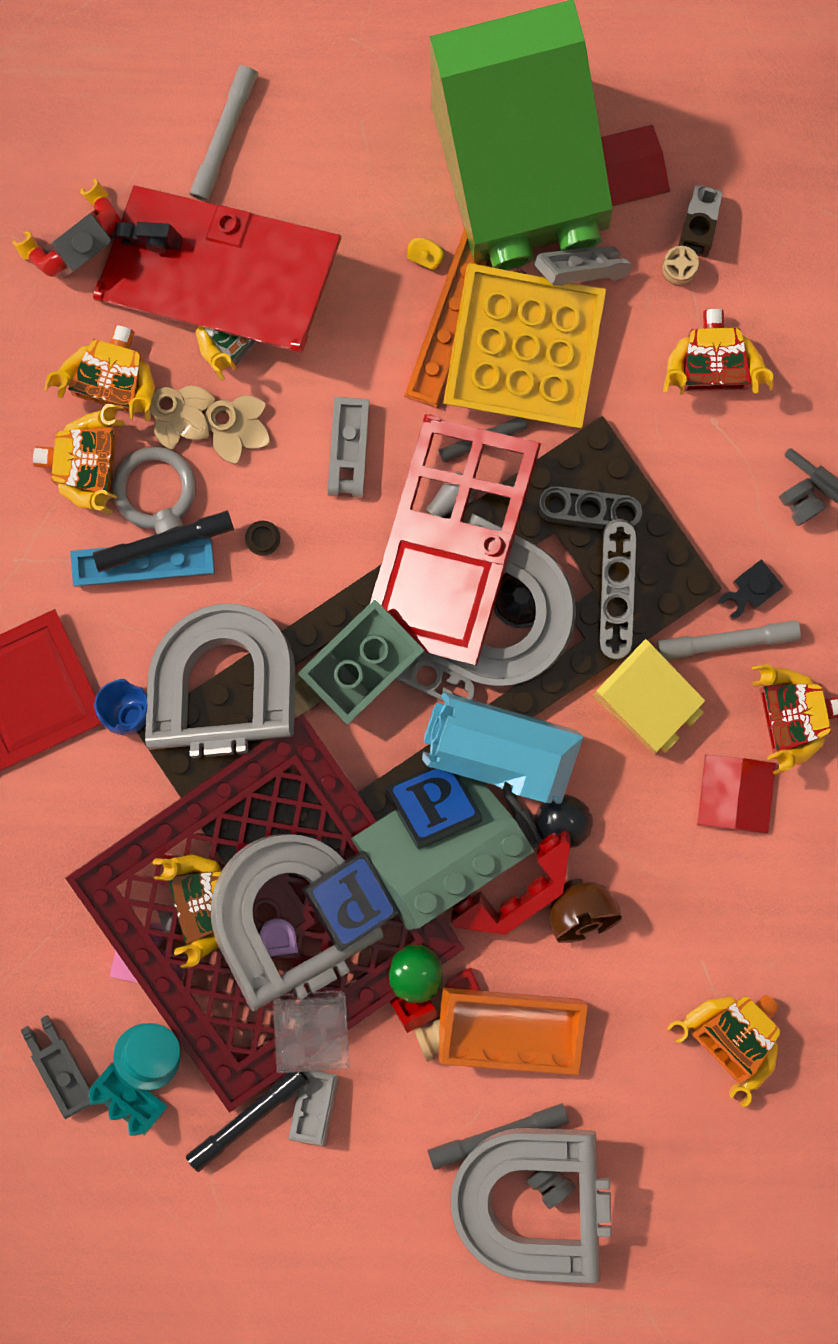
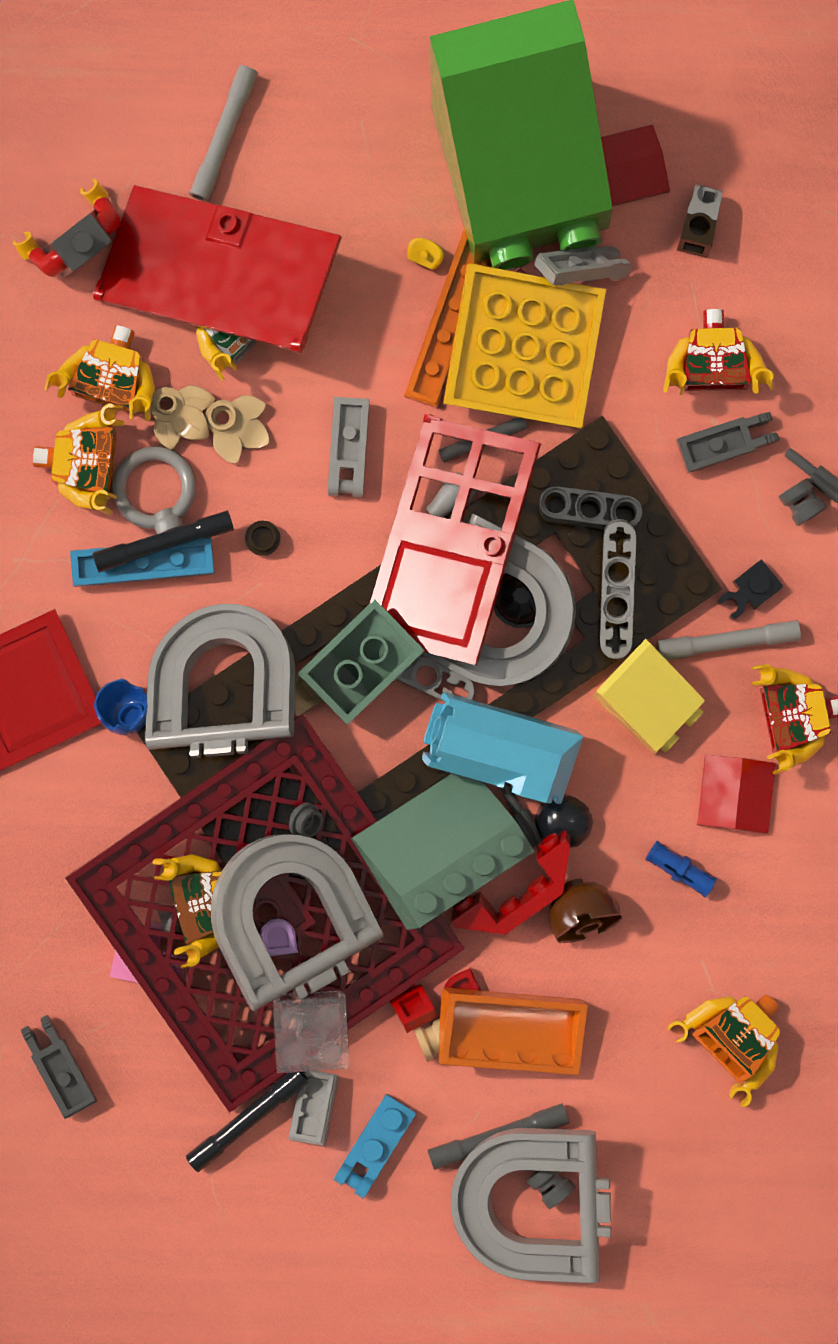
teal plate [88,1063,168,1136] -> none
teal piece [113,1023,180,1091] -> none
black plate [114,222,182,253] -> none
tile [302,851,400,952] -> none
tile [386,767,482,849] -> none
green hair [389,945,443,1003] -> none
tan wheel [662,246,699,286] -> none
none -> dark grey plate [289,802,323,838]
none -> dark azure plate [333,1094,416,1199]
none -> blue pin [645,841,717,898]
none -> dark grey hinge [676,412,780,474]

